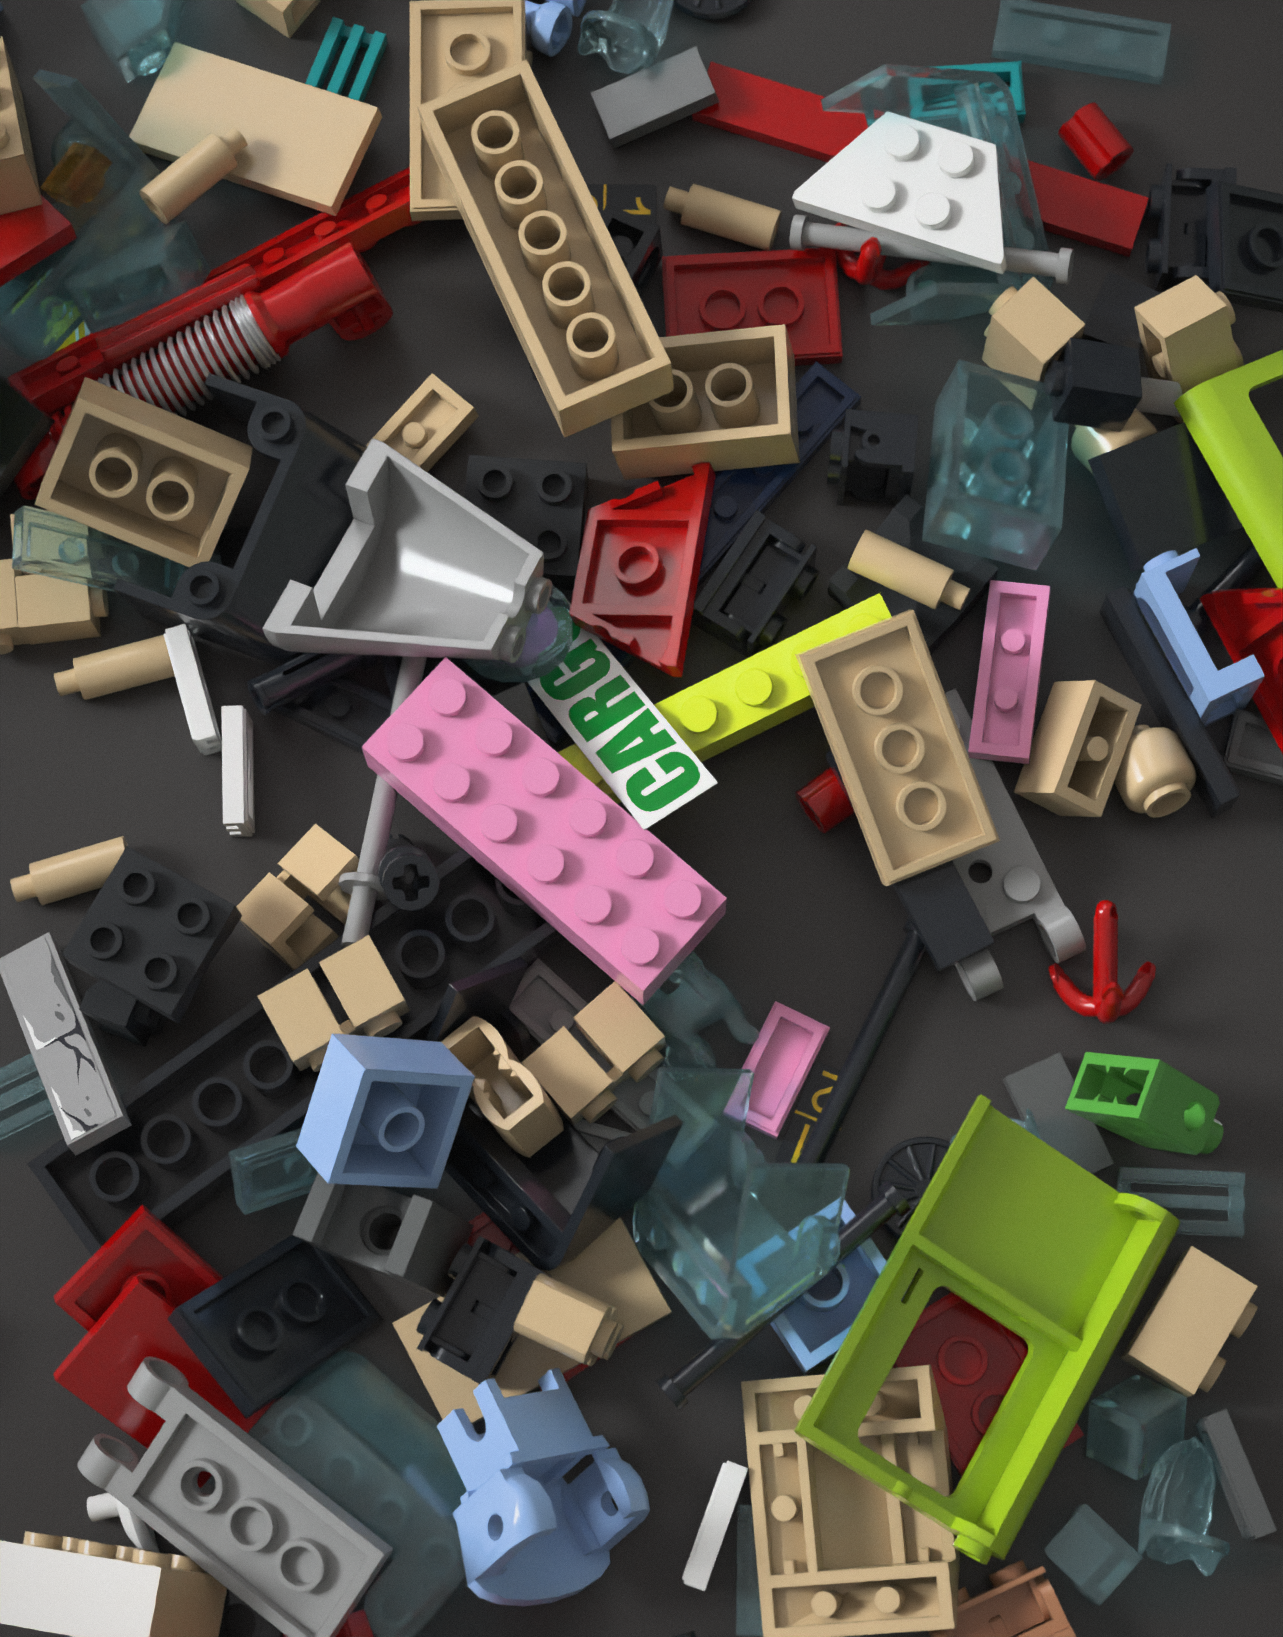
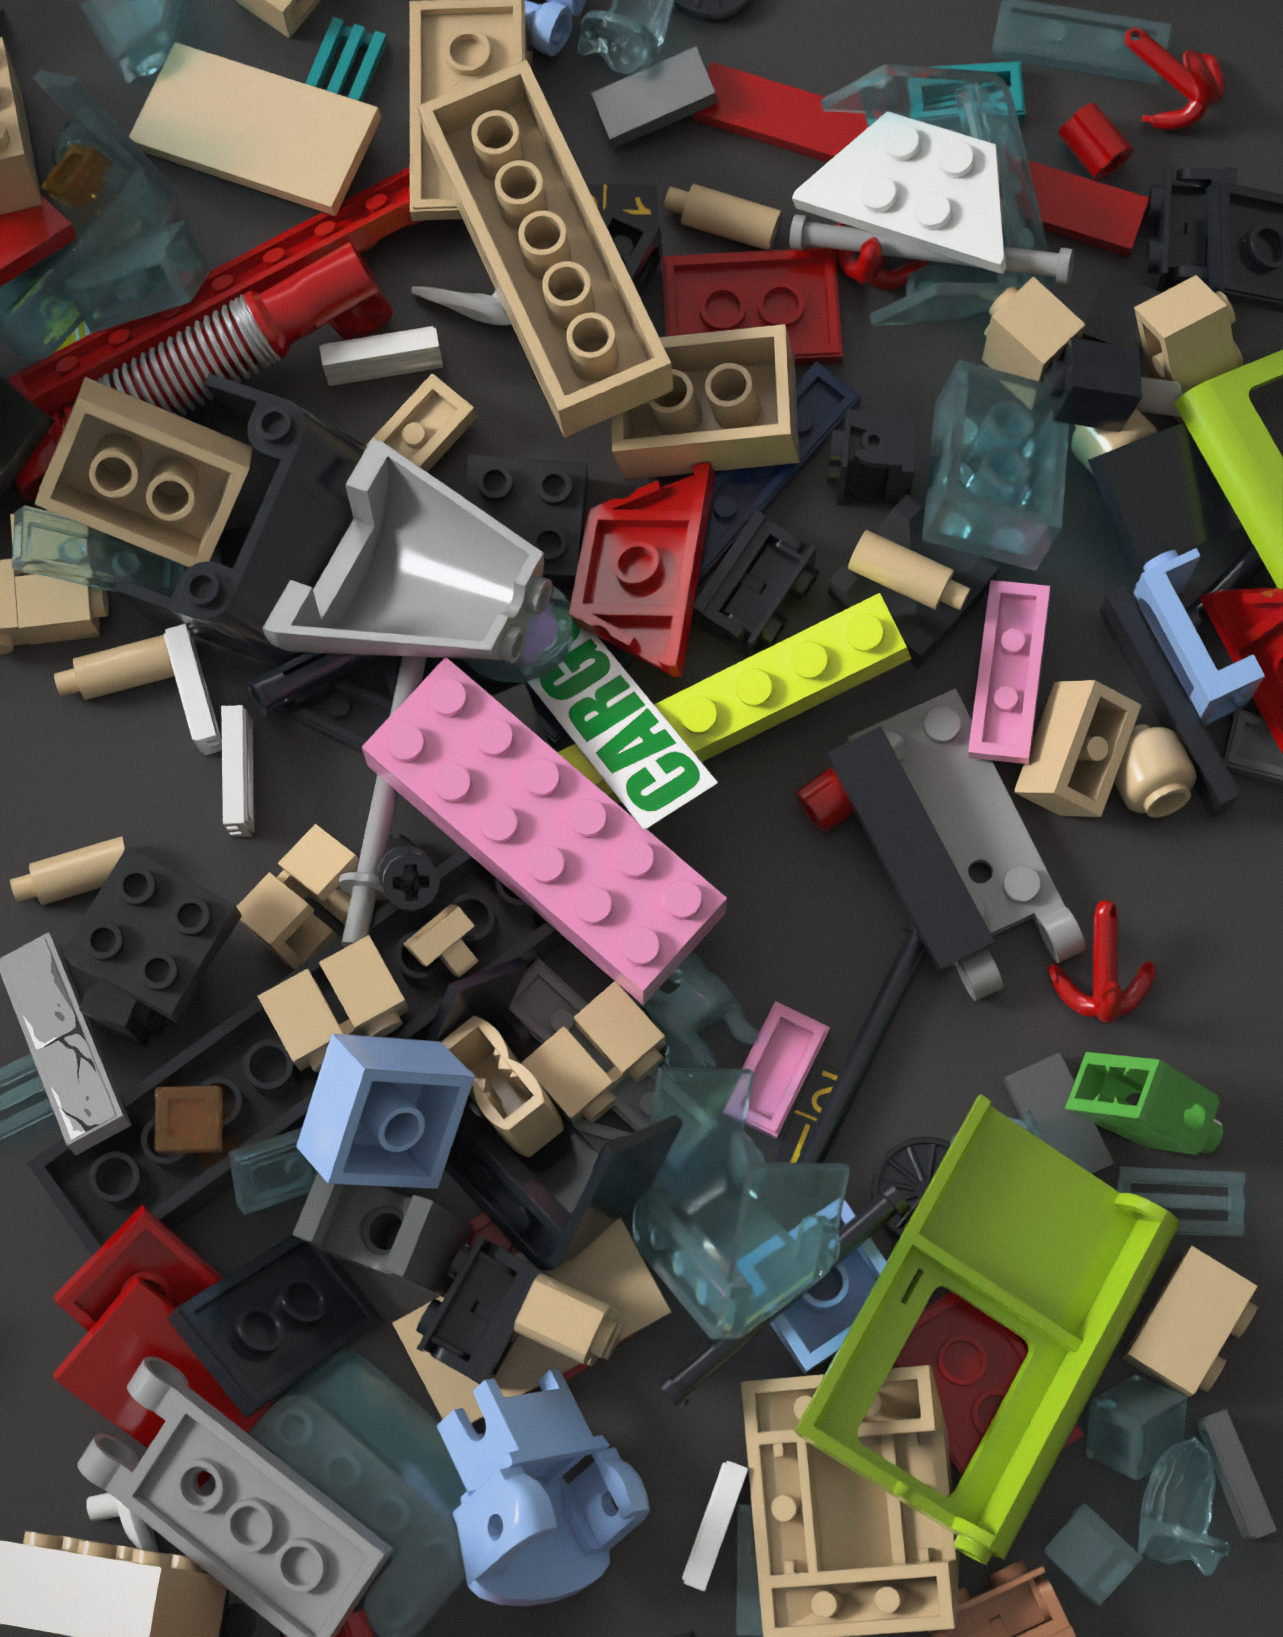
red axle [96,264,263,367] -> none
tan cylinder [139,127,248,224] -> none
tan tile [795,610,1000,886] -> none
none -> clear orange plate [155,1086,222,1154]
none -> white tile [320,326,443,386]
none -> tan tile [403,904,478,977]
none -> white bar [411,286,511,325]
none -> red piece [1124,28,1226,130]

